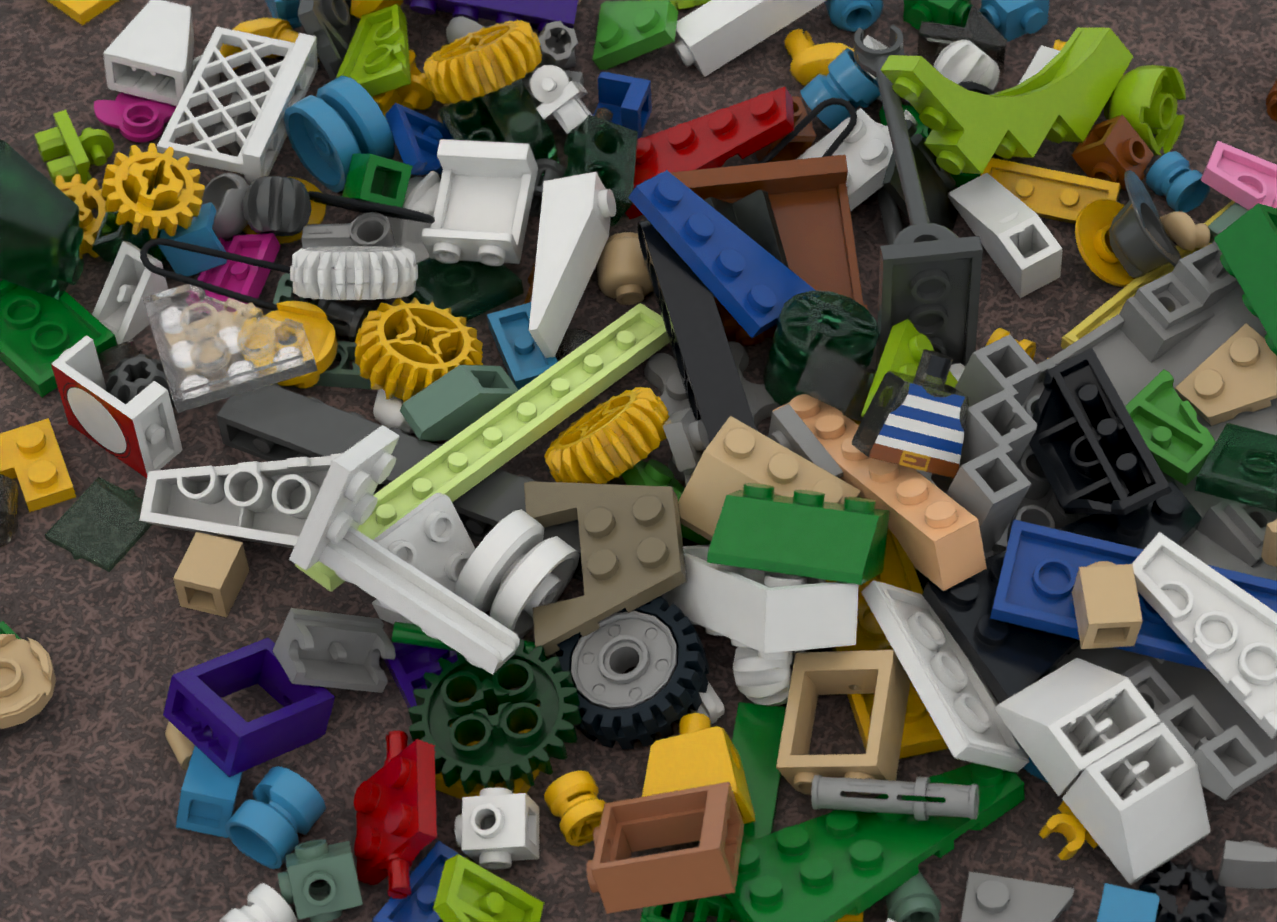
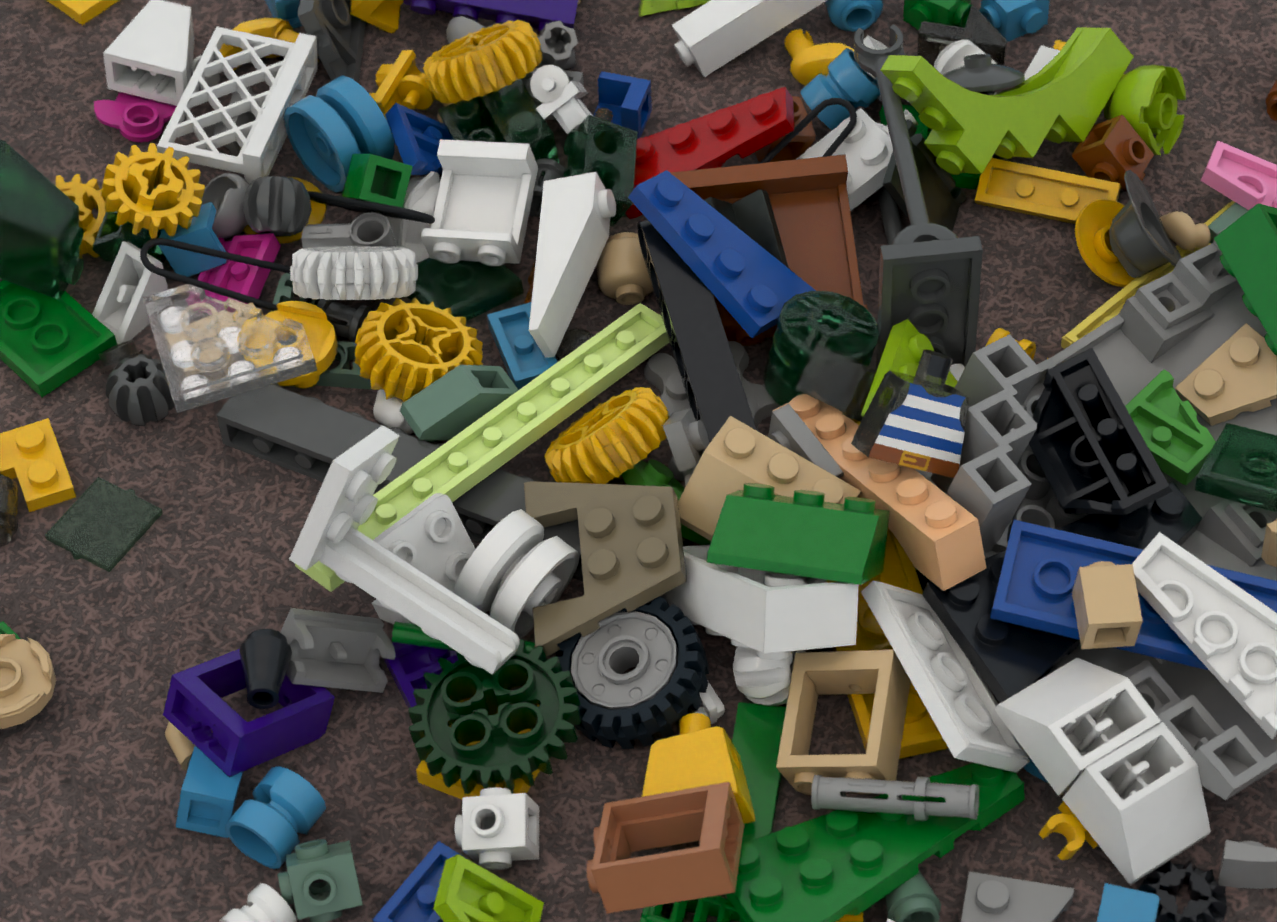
lime hips [34,110,114,185] -> none
white panel [51,335,183,478] -> none
white wedge [139,453,342,548] -> none
tan brick [173,532,249,617] -> none
lime wing [336,4,411,97] -> none
red plate [353,730,437,899] -> none
yellow wheel [544,770,606,846] -> none
bright green wing [592,0,678,70] -> none
white slope [947,173,1062,298] -> none
dark azure wheel [1146,151,1210,213] -> none
none -> black cone [239,629,292,709]
none -> dark grey dish [943,54,1025,92]

